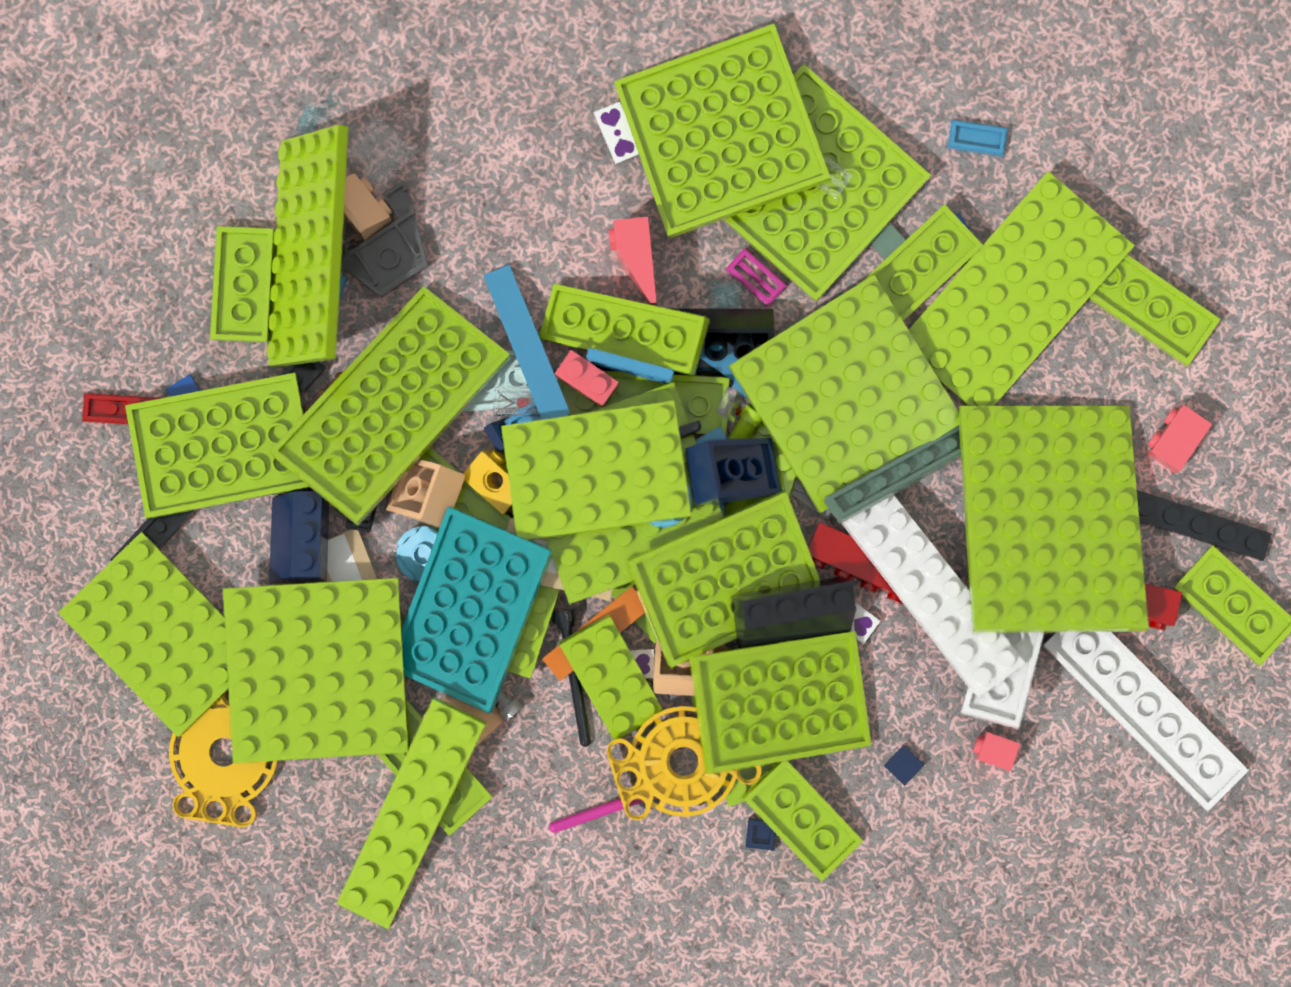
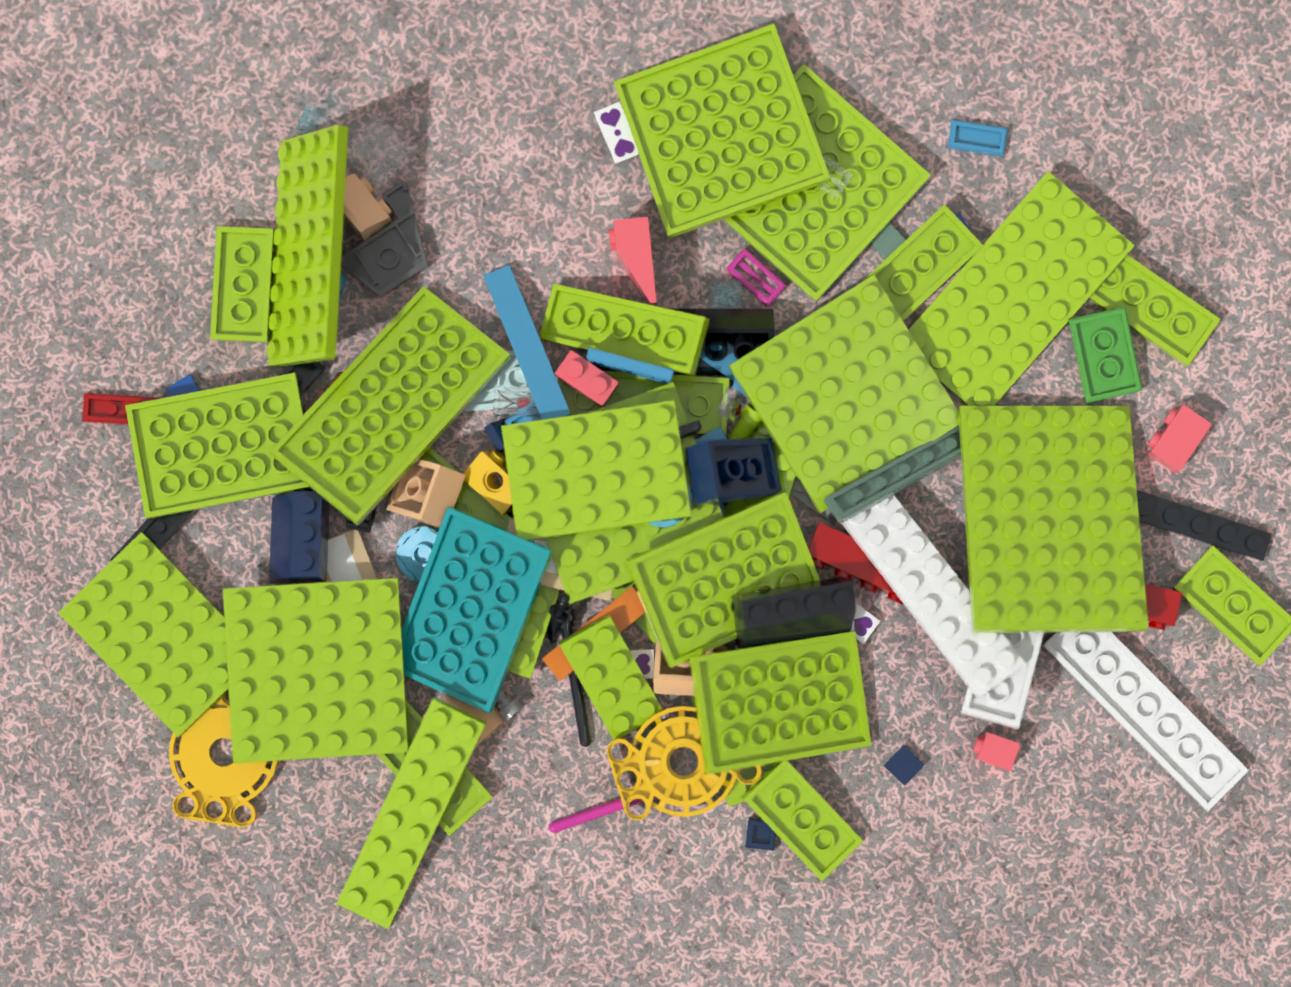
none -> black piece [546,593,570,643]
none -> bright green tile [1068,306,1143,403]

